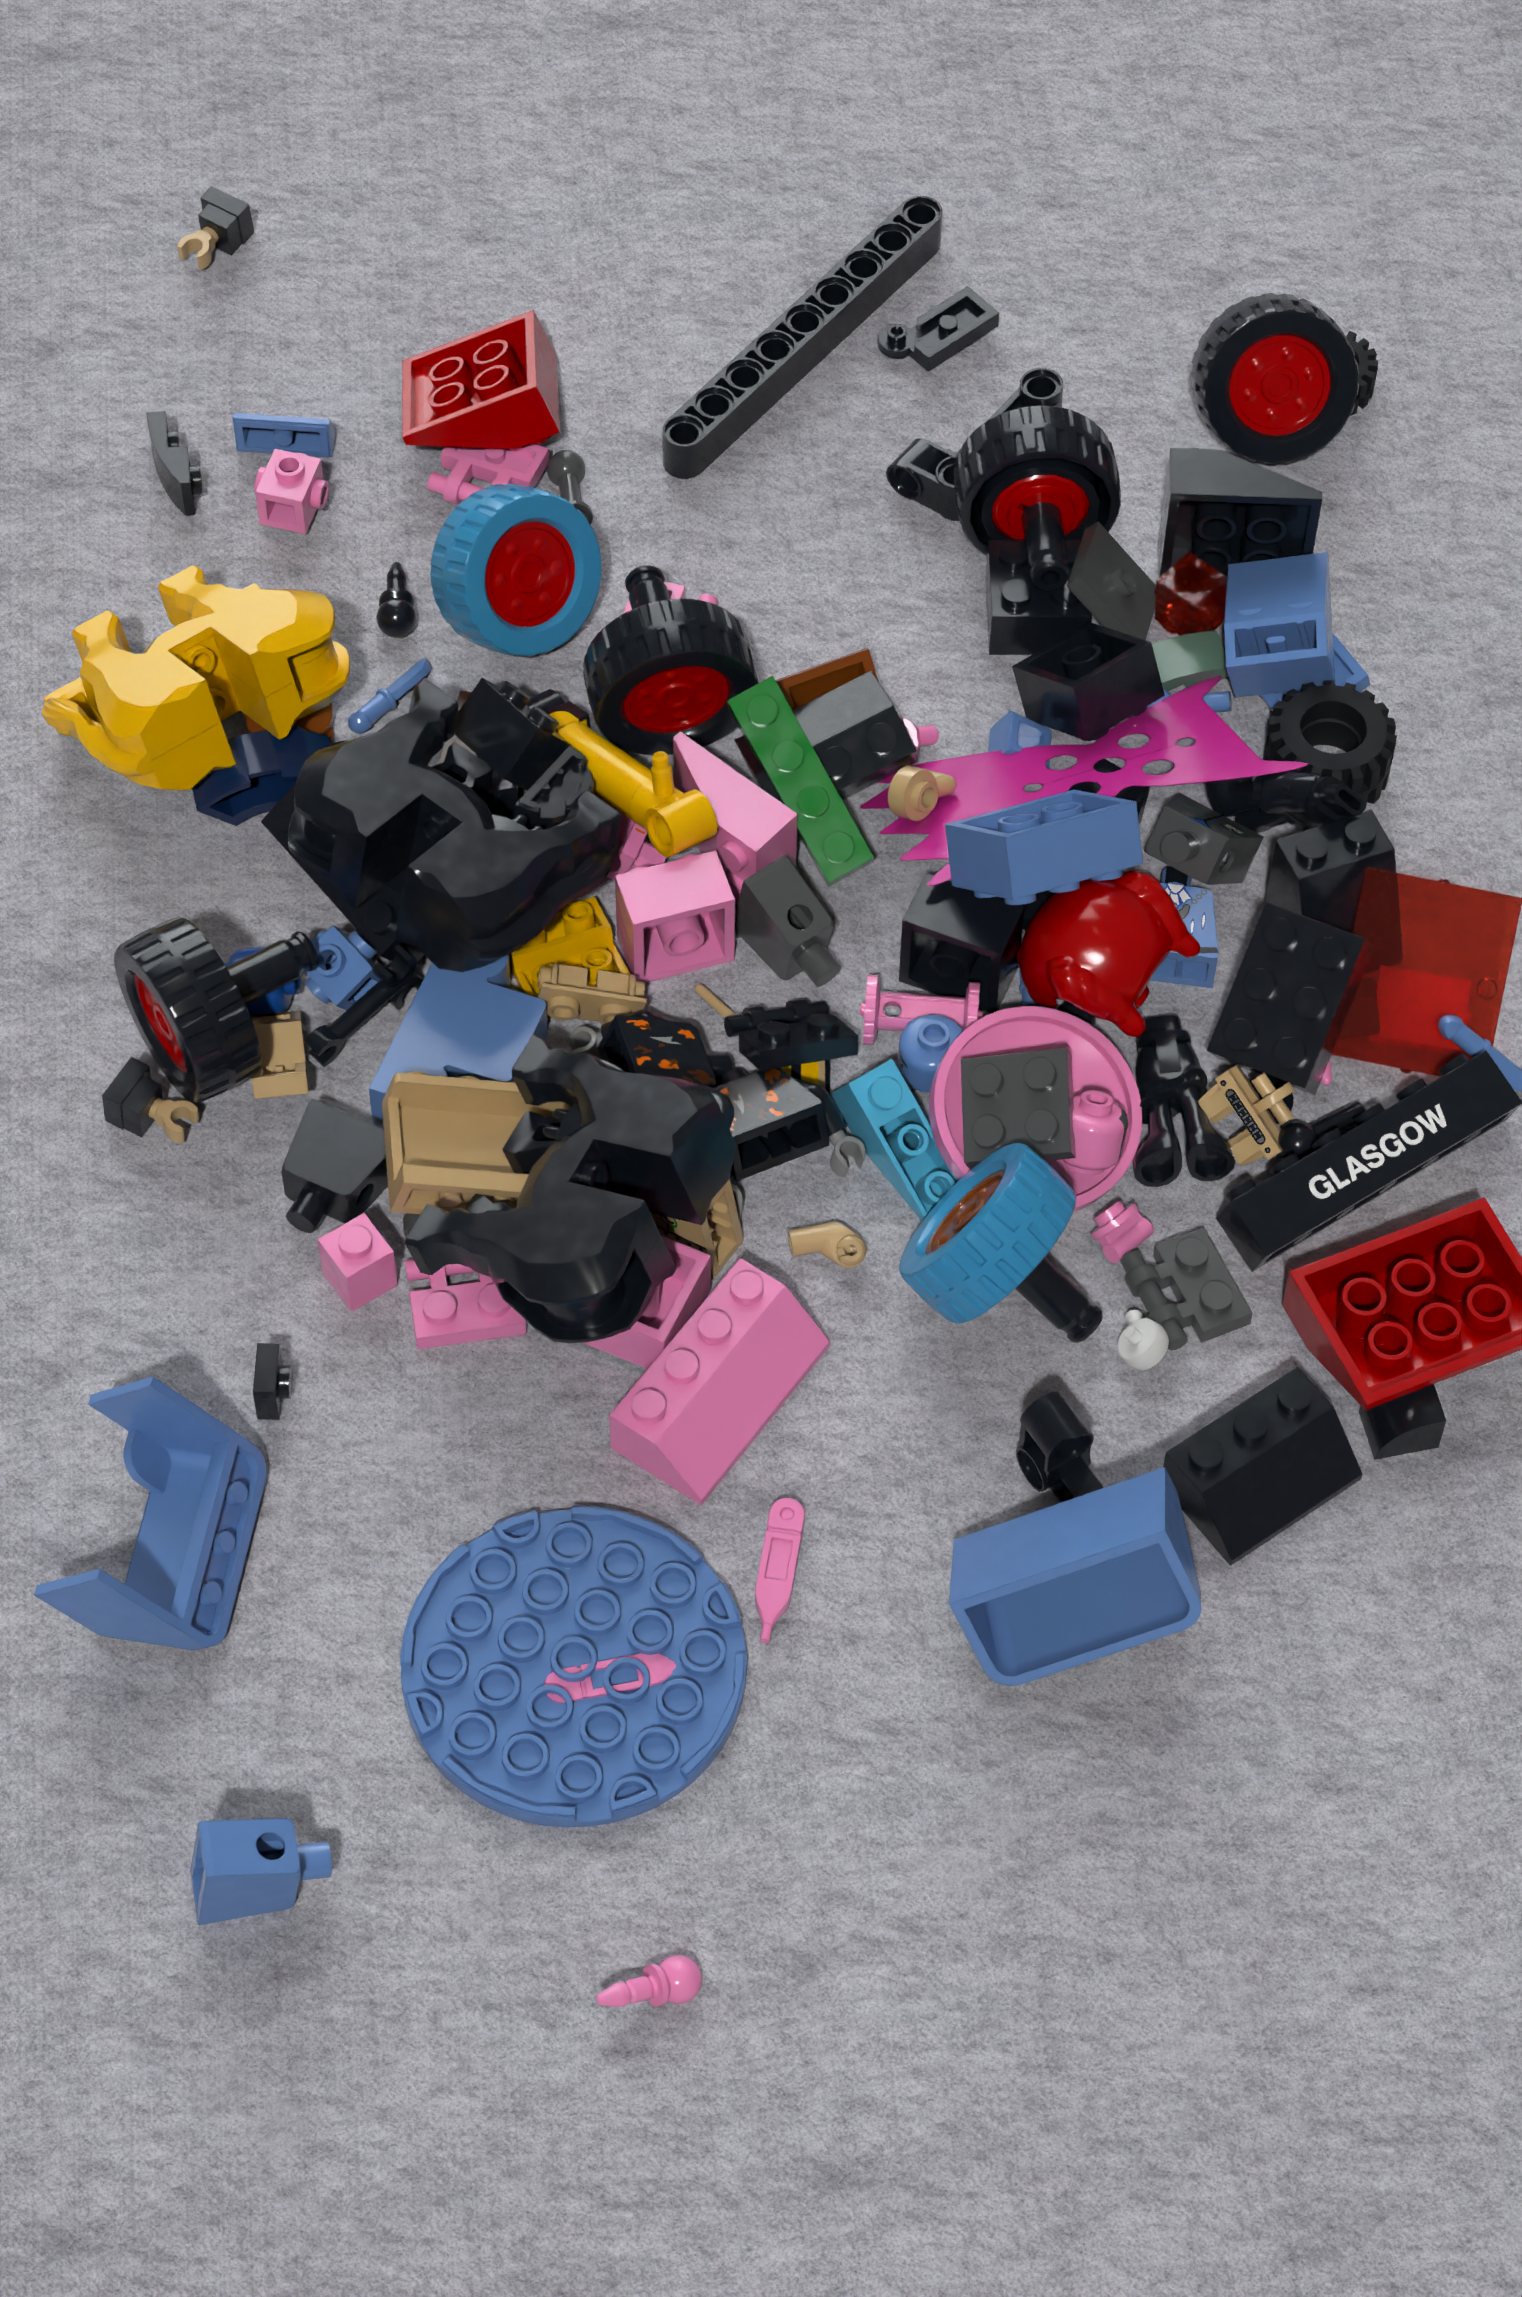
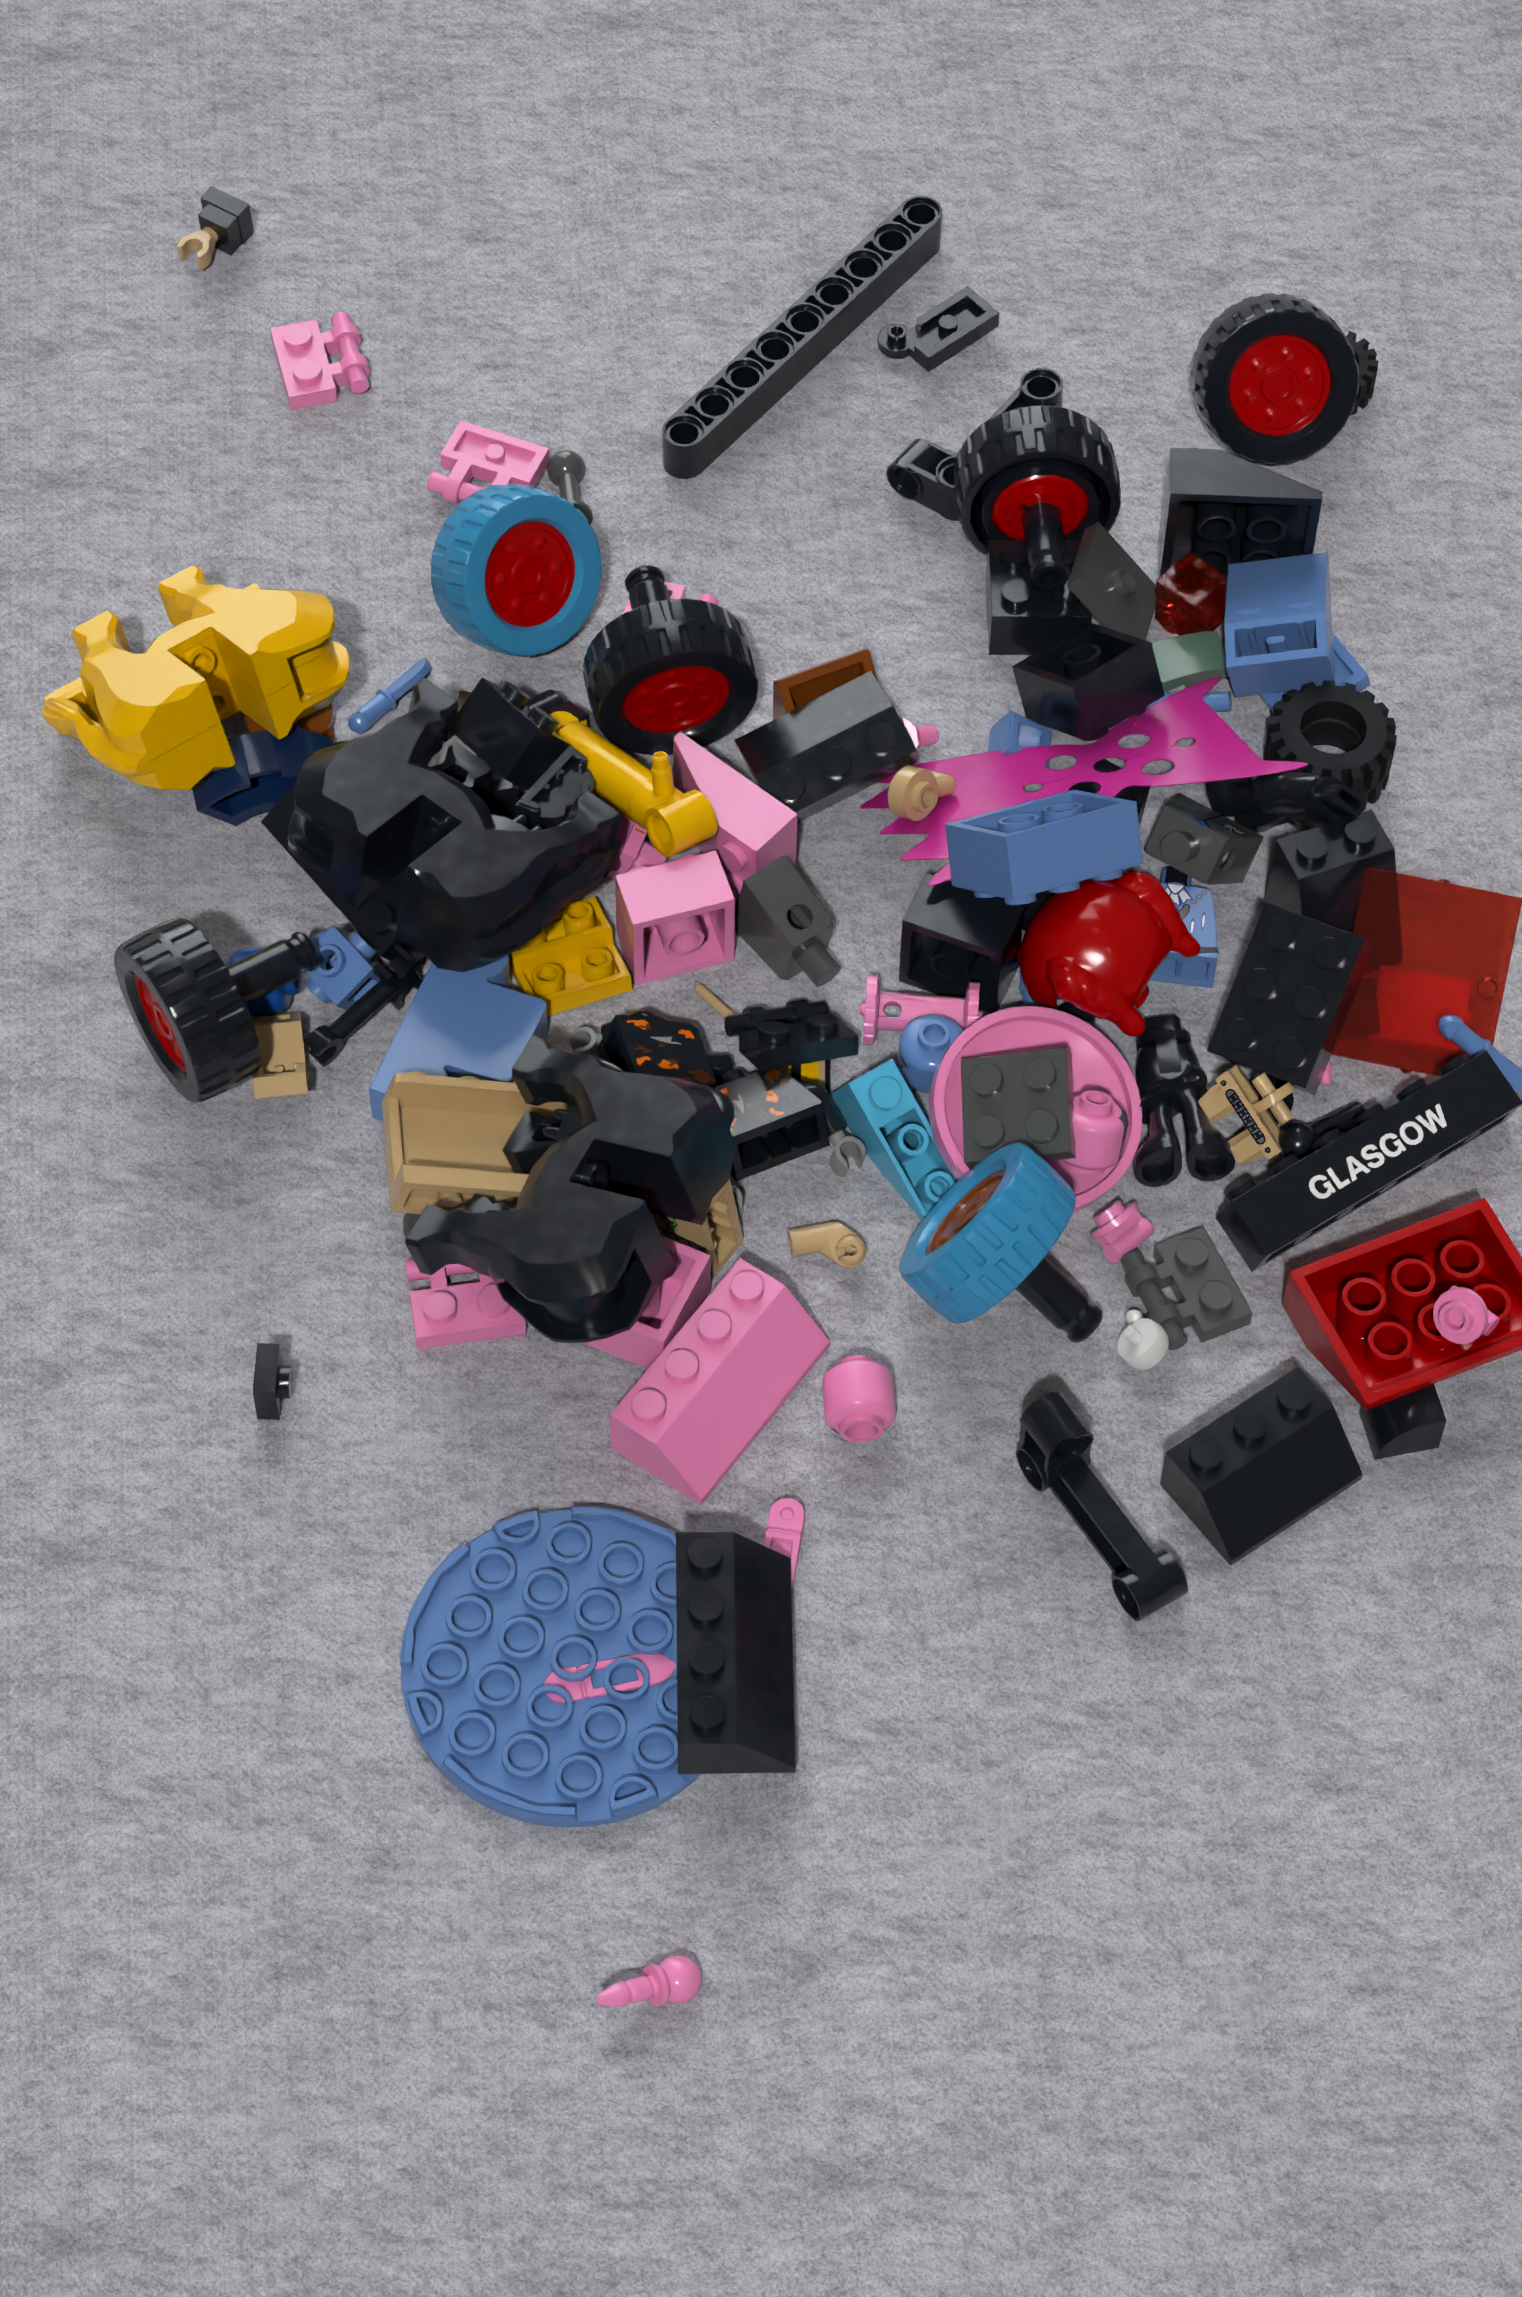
medium blue windscreen [34,1376,267,1650] -> none
black piece [102,1056,199,1143] -> none
slope [146,411,203,516] -> none
medium blue torso [190,1818,332,1925] -> none
medium blue slope [232,413,336,457] -> none
bright pink brick [254,449,329,534] -> none
black torso [281,1099,388,1233] -> none
bright pink brick [317,1213,398,1312] -> none
black bar [376,562,416,638] -> none
red slope [402,310,560,449] -> none
tan hinge [537,962,647,1025] -> none
green arch [727,676,874,887] -> none
medium blue windscreen [949,1467,1201,1686] -> none
none -> bright pink plate [270,312,370,410]
none -> black slope [676,1532,796,1774]
none -> bright pink head [822,1355,896,1443]
none -> bright pink plate [1433,1285,1500,1344]

